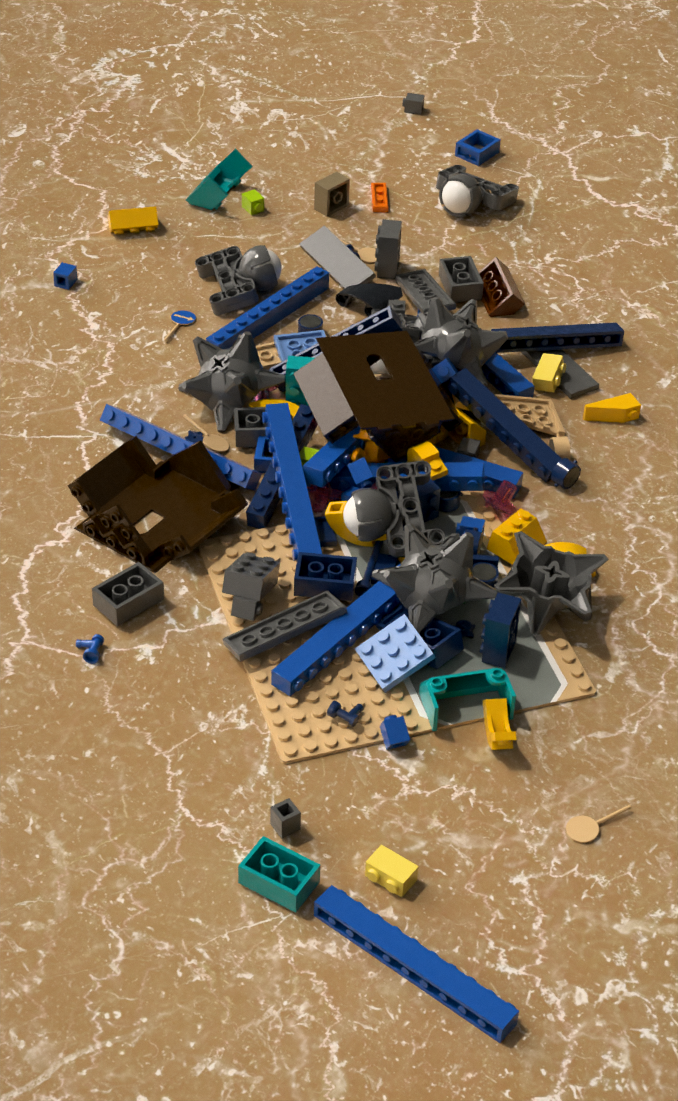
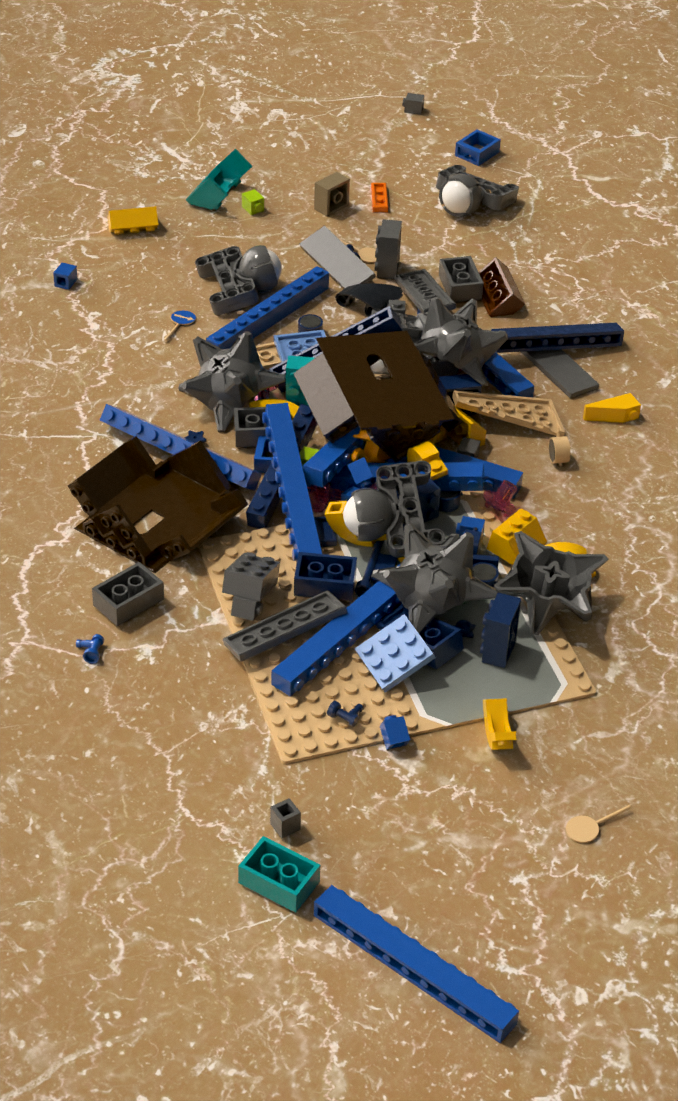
tan piece [183,414,229,453] -> none
light yellow brick [365,845,419,897] -> none
teal windscreen [419,668,516,731] -> none
blue brick [432,358,458,383] -> none
dark blue brick [447,368,562,483] -> none
light yellow brick [532,353,566,393] -> none
dark blue piece [551,458,581,489] -> none

